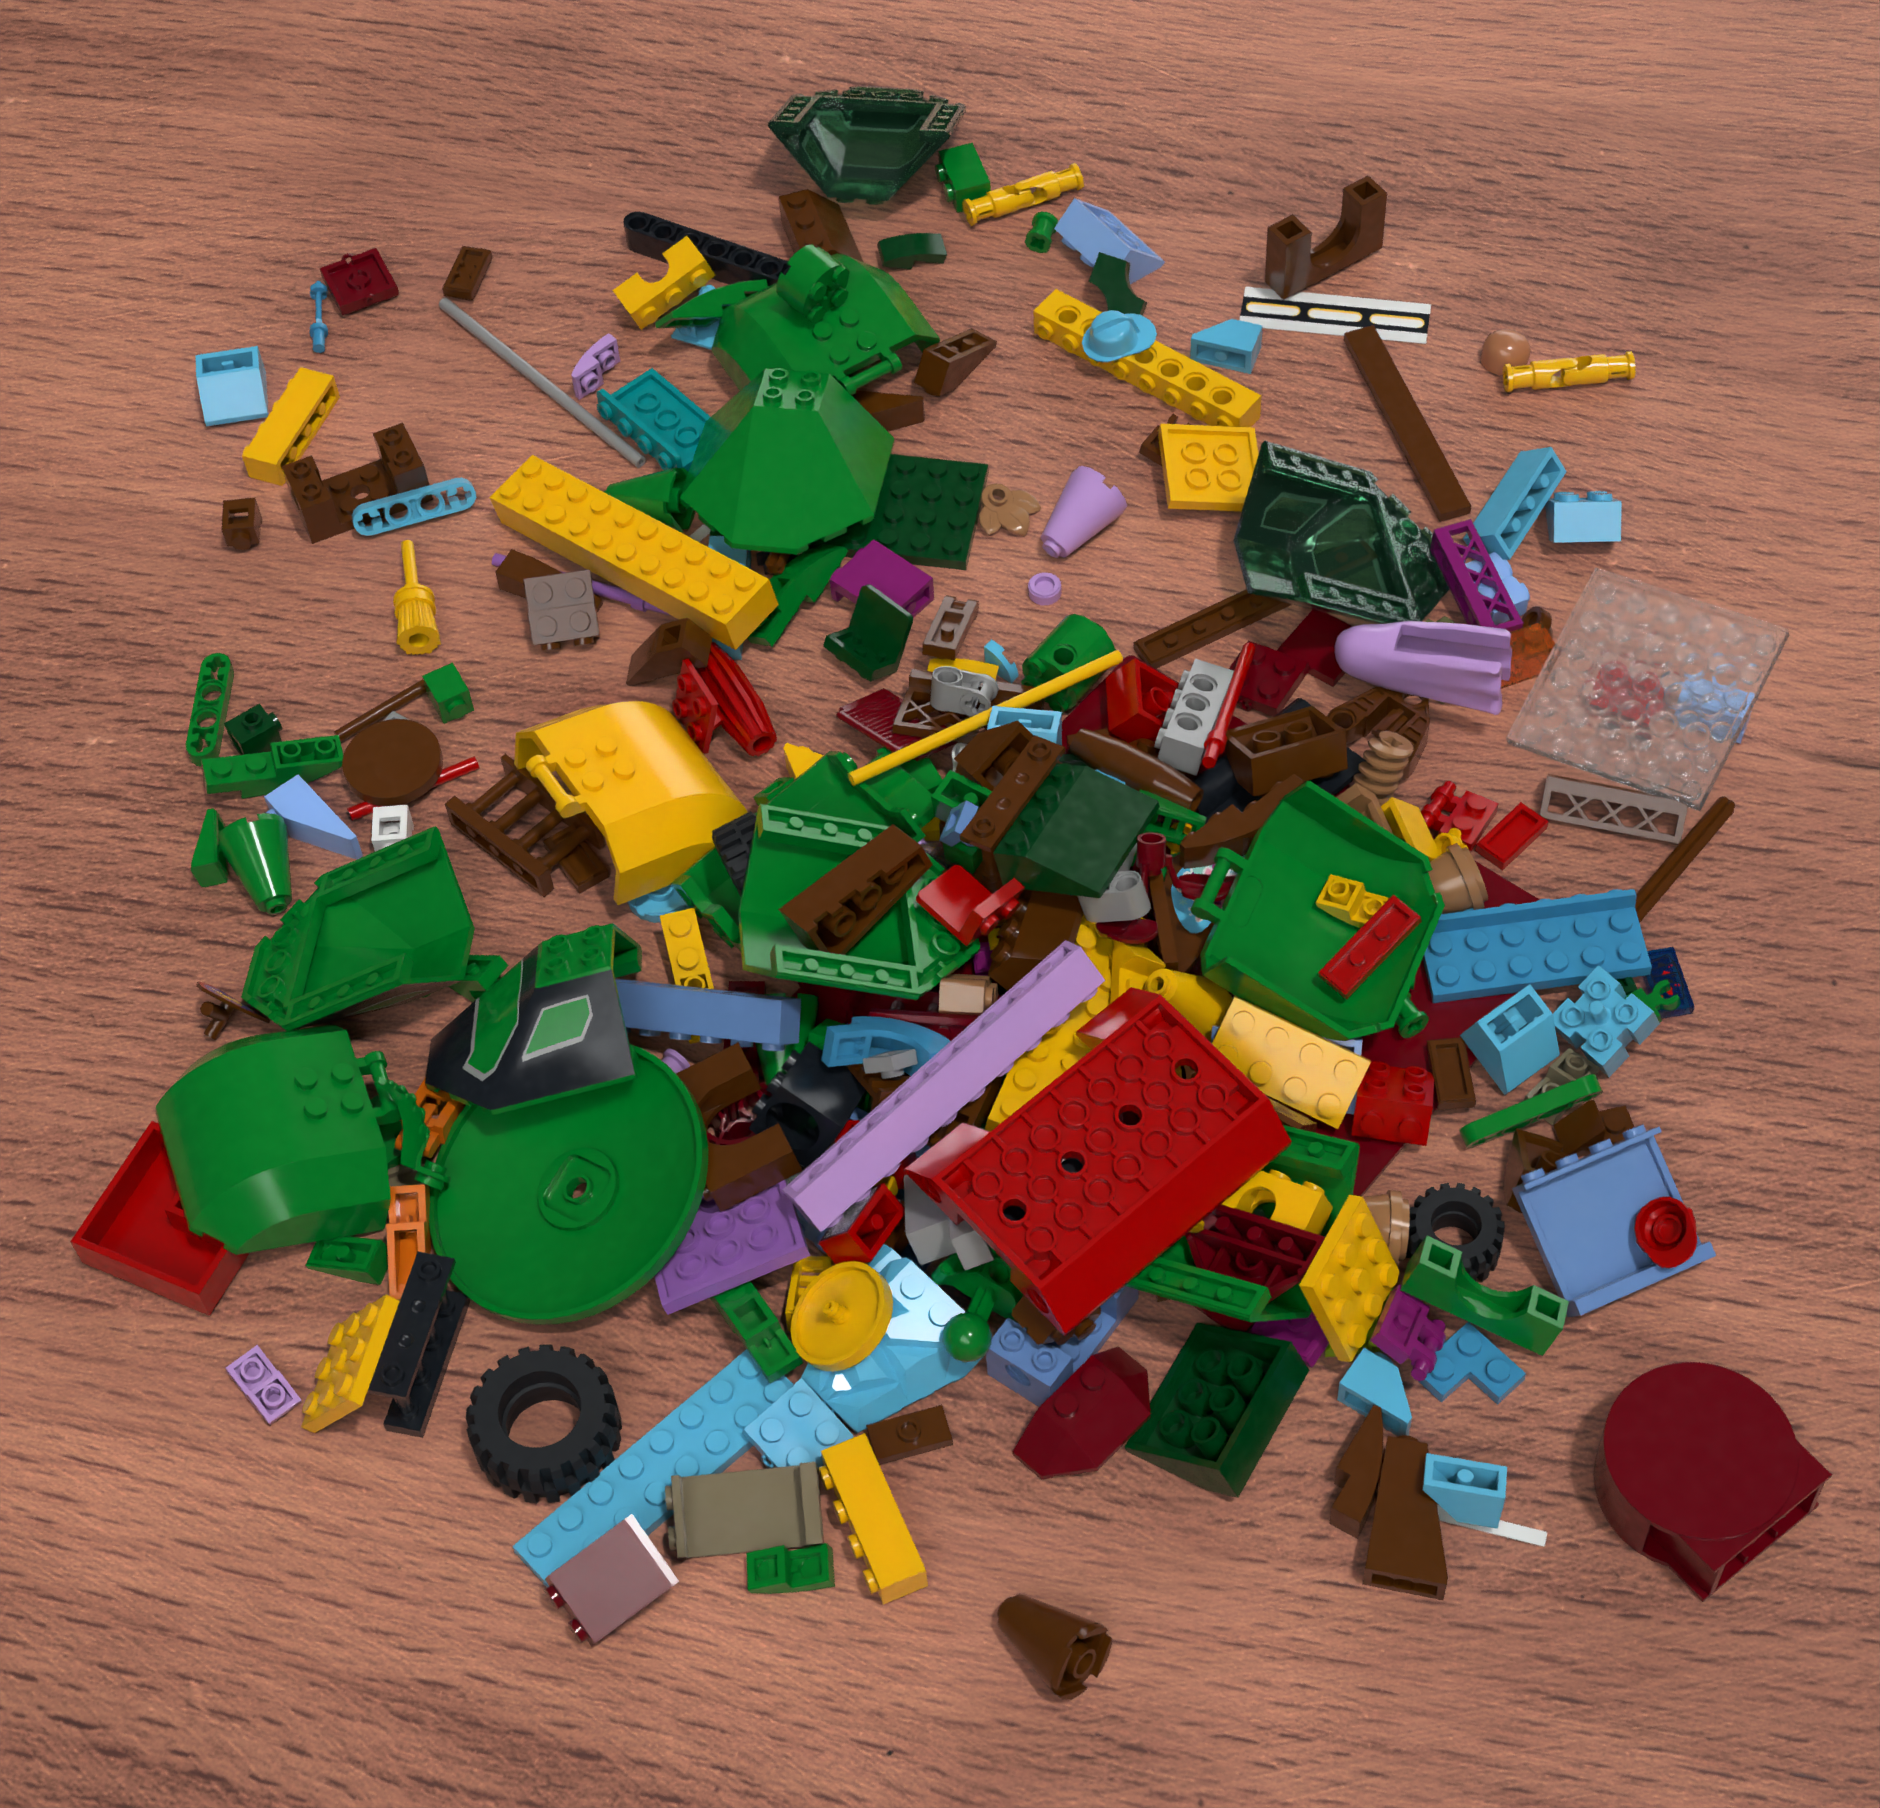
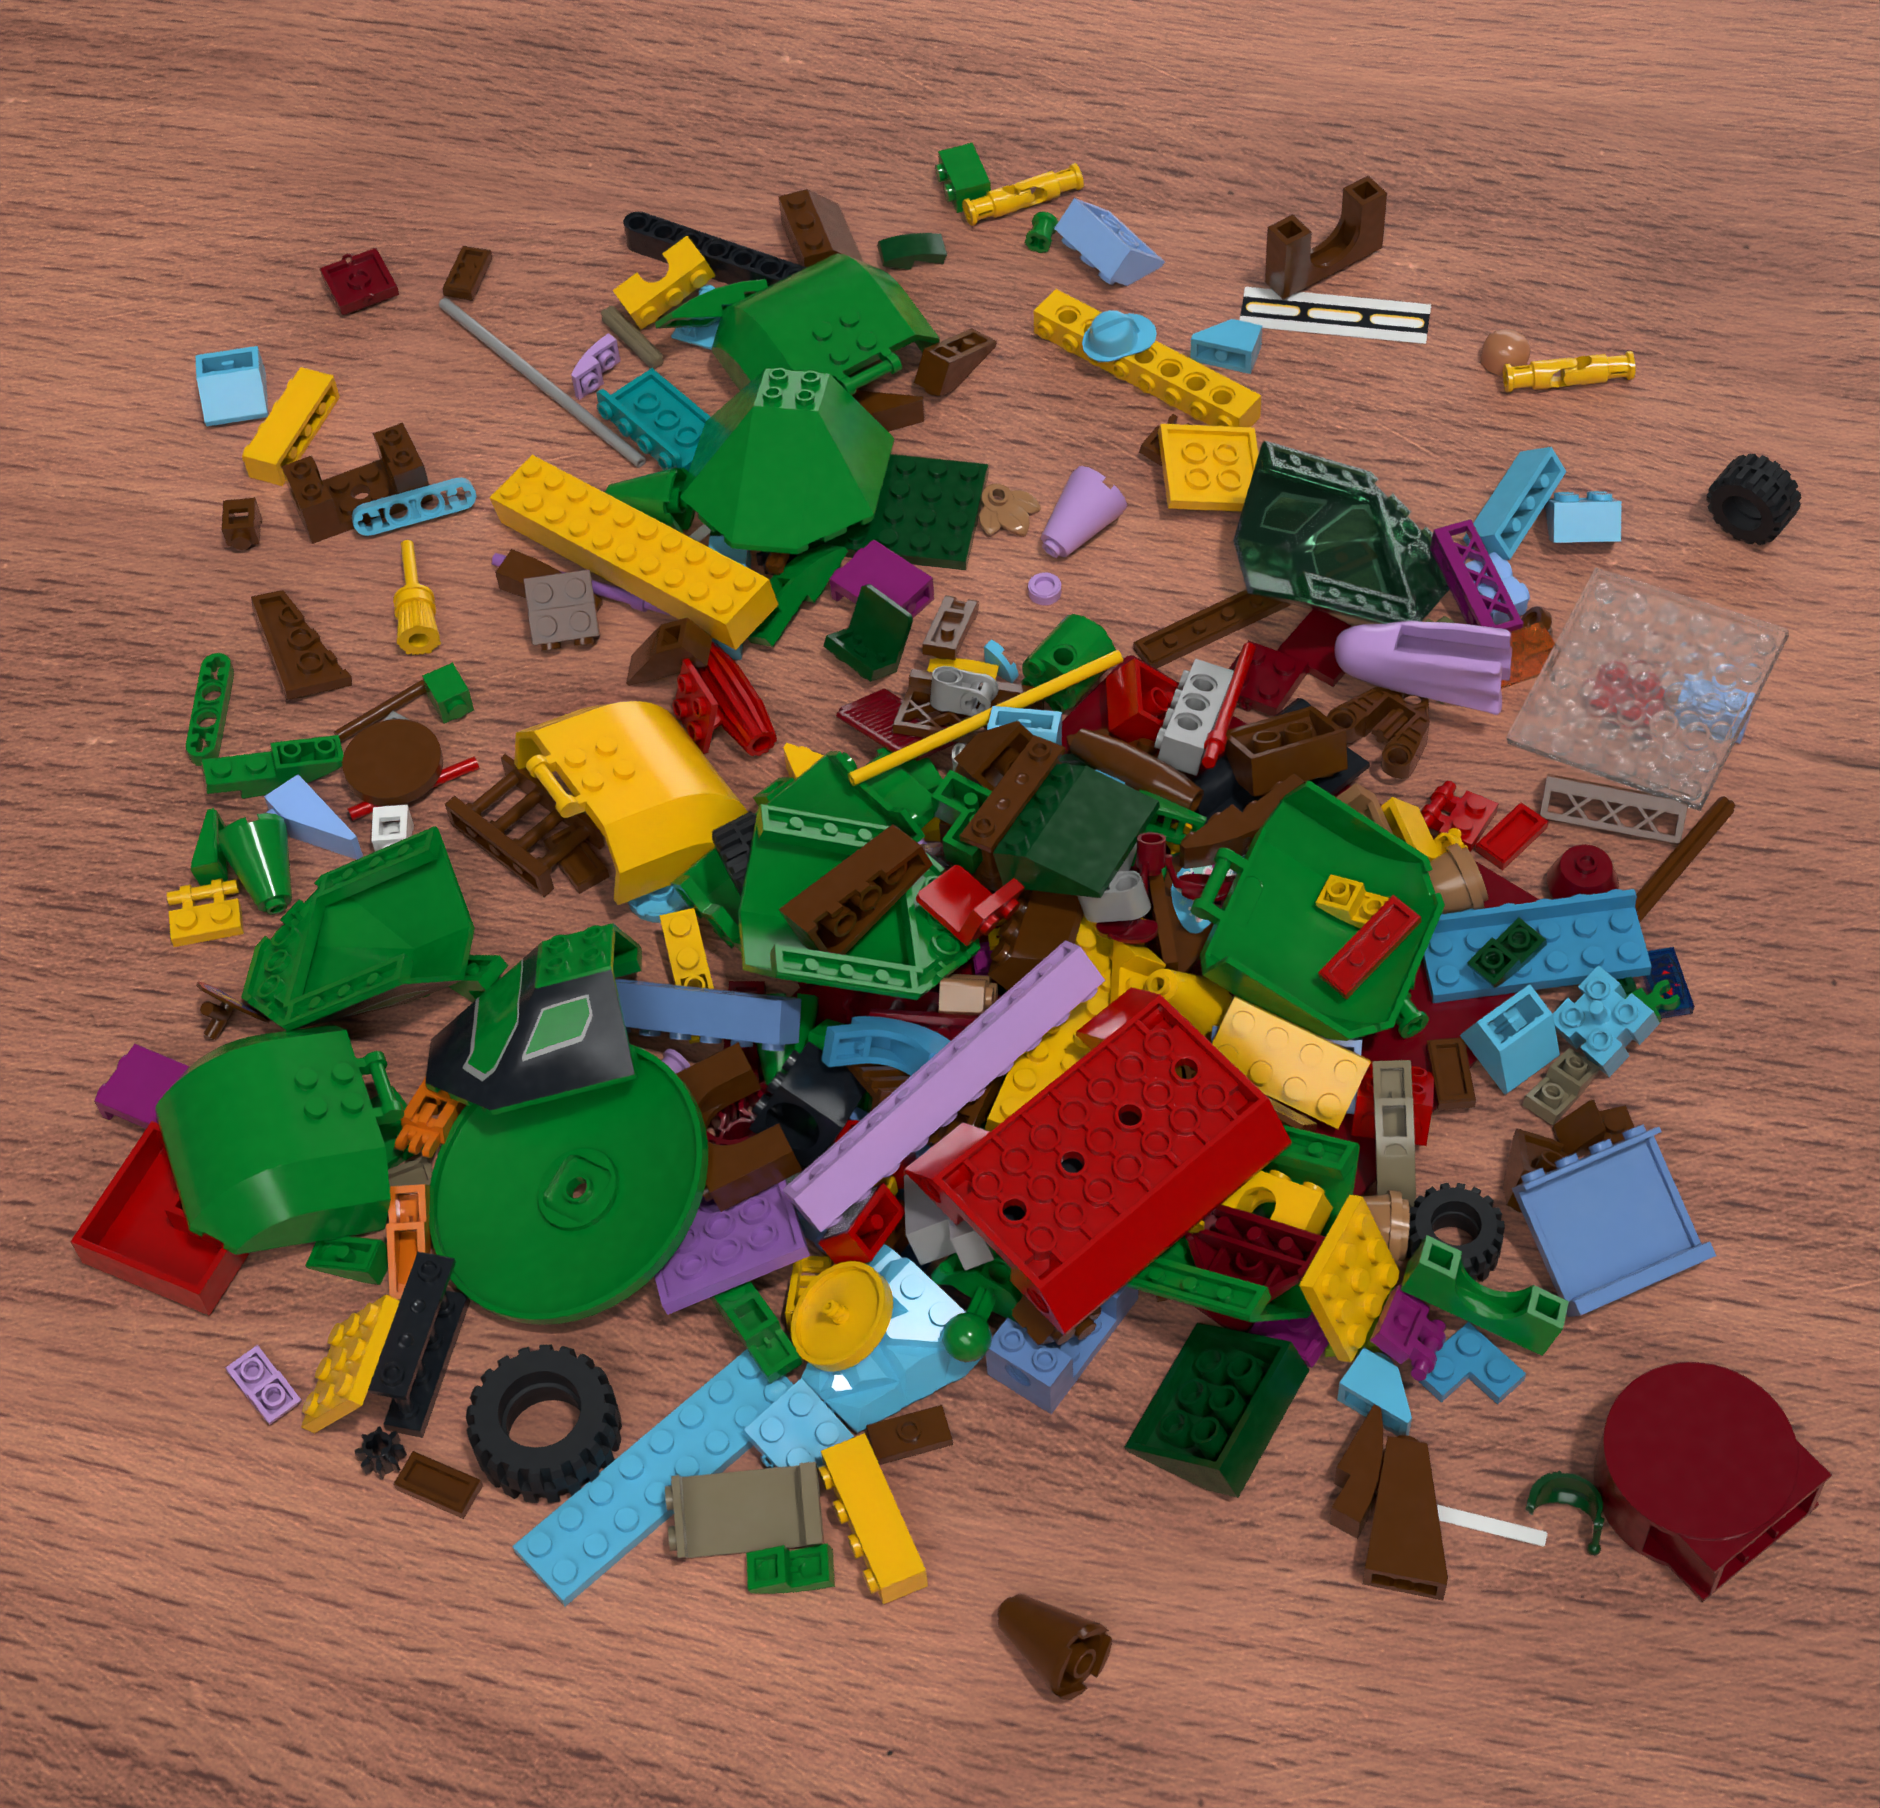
dark green brick [224,703,283,755] -> none
dark azure piece [309,281,328,353] -> none
green plant [375,1076,451,1191] -> none
slope [544,1514,679,1646] -> none
clear green windscreen [768,86,966,205] -> none
green brick [776,244,850,323] -> none
light grey plate [863,1049,918,1079] -> none
medium blue tile [939,800,978,847] -> none
dark red wedge [1012,1346,1151,1480] -> none
dark green tile [1089,252,1147,316] -> none
reddish brown tile [1344,325,1471,522] -> none
medium nougat piece [1349,731,1413,806] -> none
medium azure slope [1423,1453,1507,1529] -> none
green beam [1459,1074,1603,1148] -> none
red hat [1634,1196,1698,1268] -> none
none -> magenta panel [94,1044,190,1128]
none -> yellow plate [167,878,244,947]
none -> reddish brown wing [251,590,352,700]
none -> black gear [355,1426,407,1479]
none -> reddish brown tile [393,1451,483,1519]
none -> dark tan axle [601,306,664,369]
none -> dark tan slope [1372,1060,1416,1210]
none -> dark green slope [1467,917,1547,988]
none -> dark green helmet [1525,1471,1605,1556]
none -> dark red cone [1547,844,1619,900]
none -> black tyre [1706,454,1801,545]

